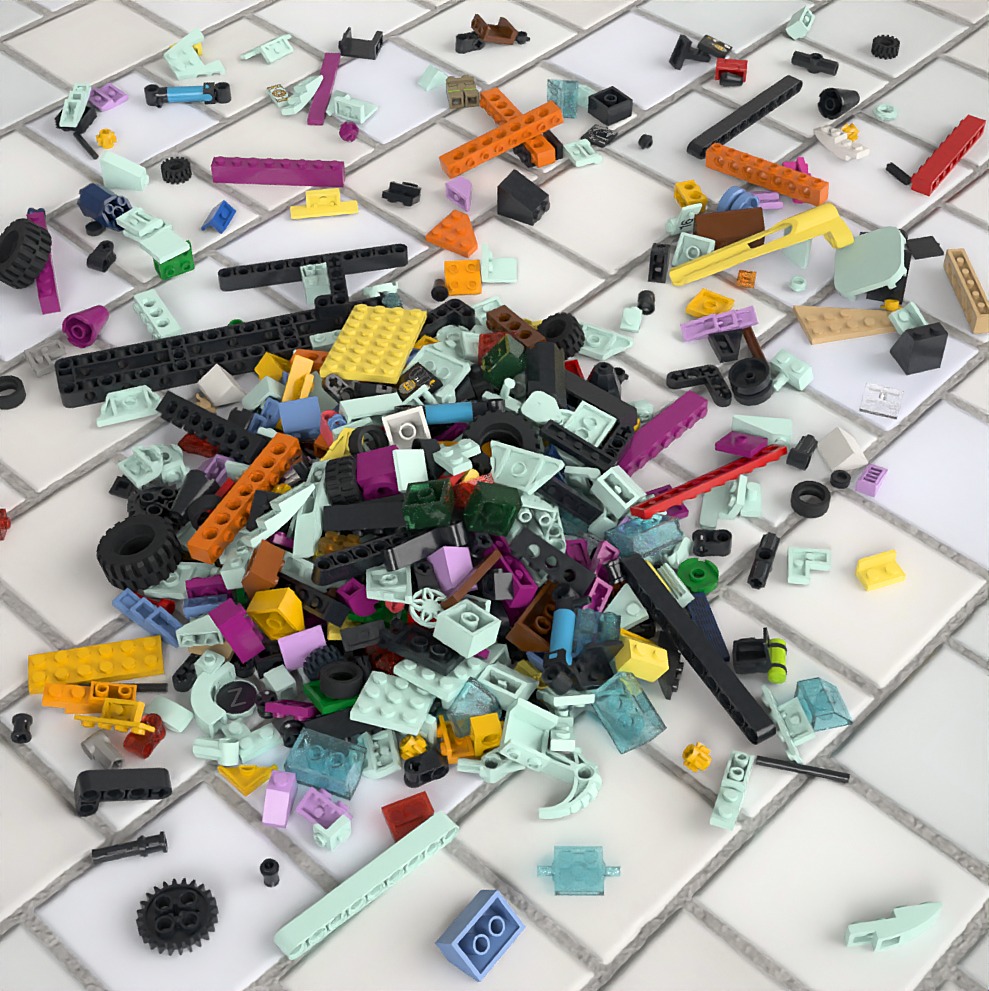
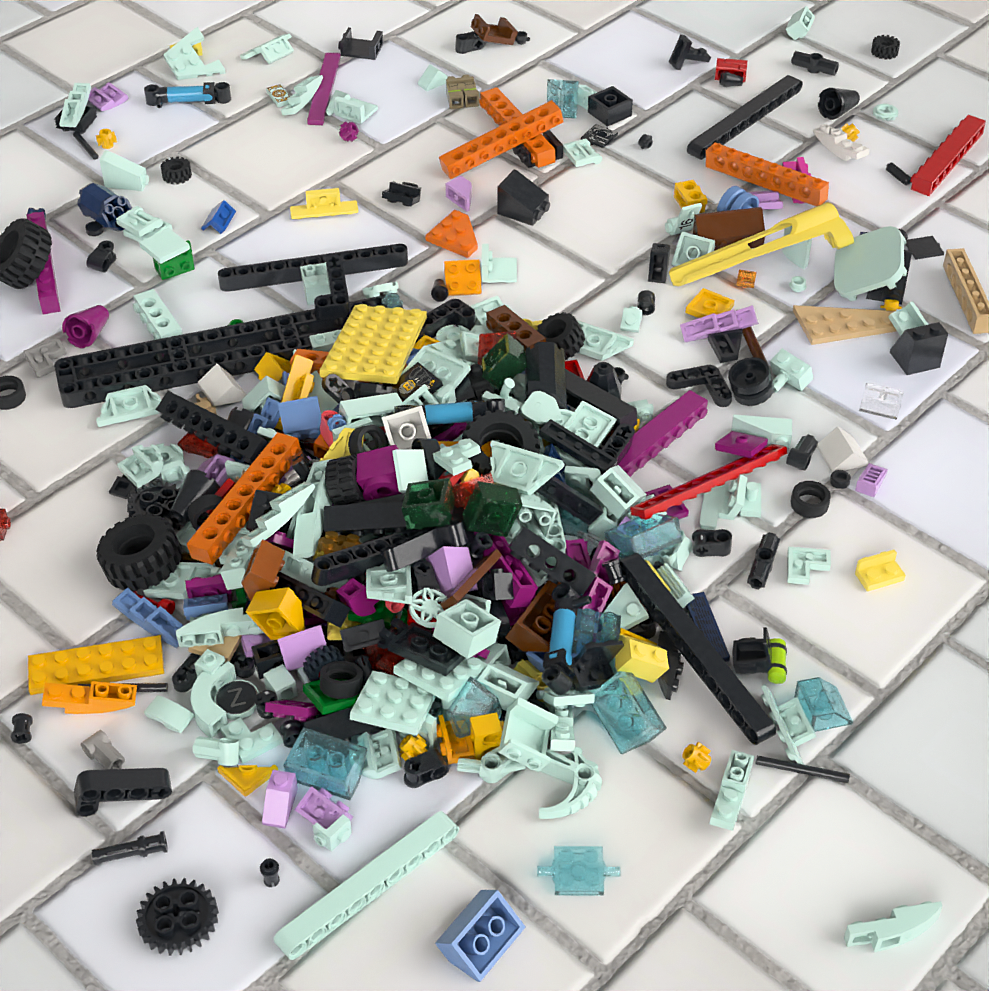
yellow bracket [74,697,155,735] -> none
clear red piece [123,713,166,759] -> none
magenta brick [208,598,265,664] -> none
magenta brick [211,156,345,188] -> none
clear red wing [381,791,434,843] -> none
green plate [677,558,719,594] -> none
tile [697,34,733,59] -> none

